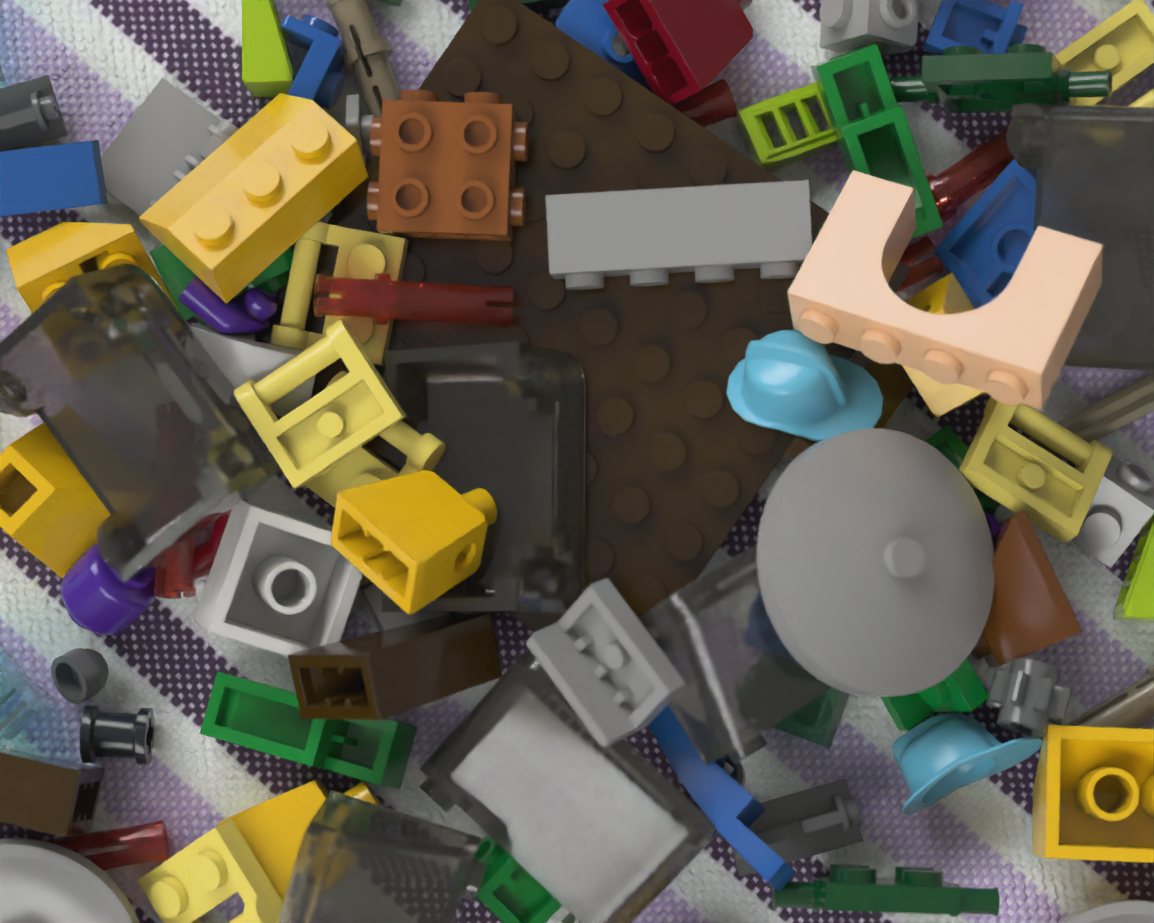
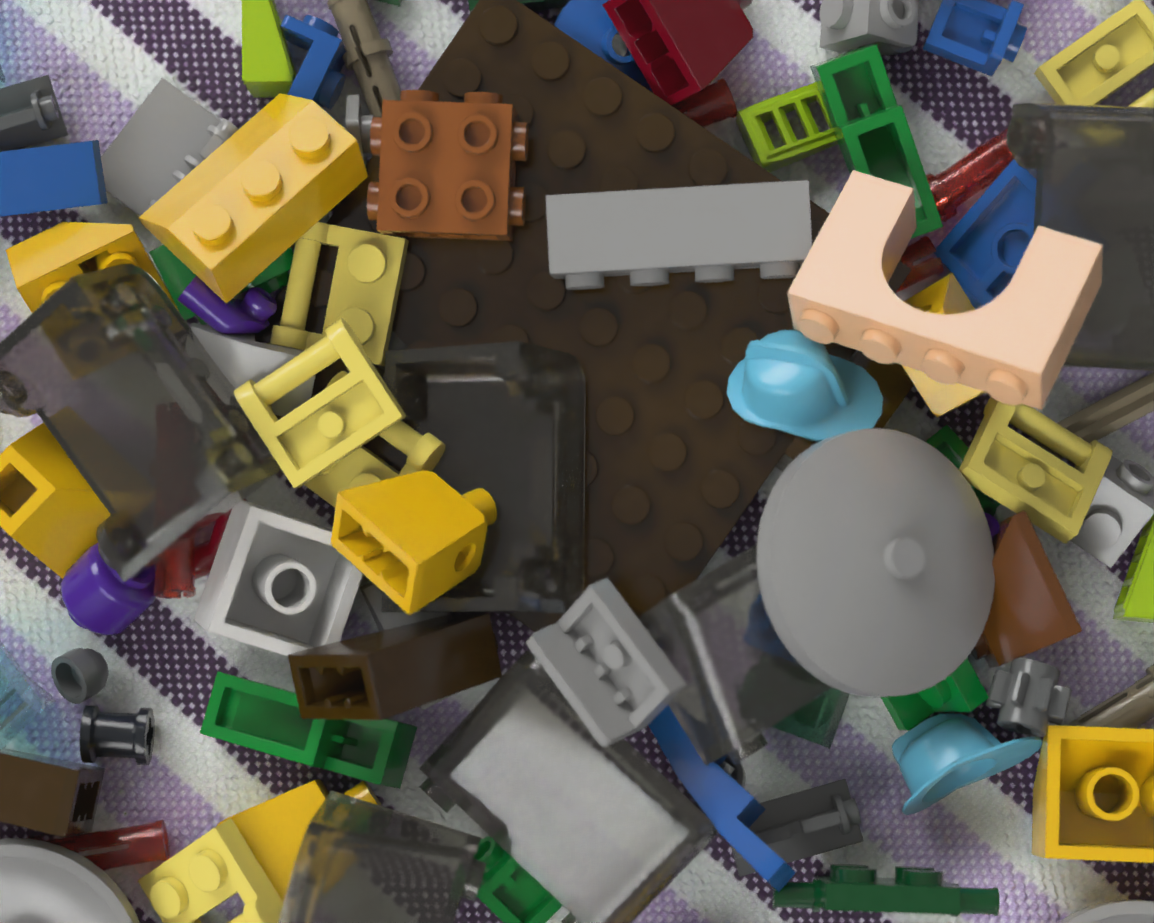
clear red pin [314,273,513,327] -> none
dark green plate [891,44,1112,114] -> none

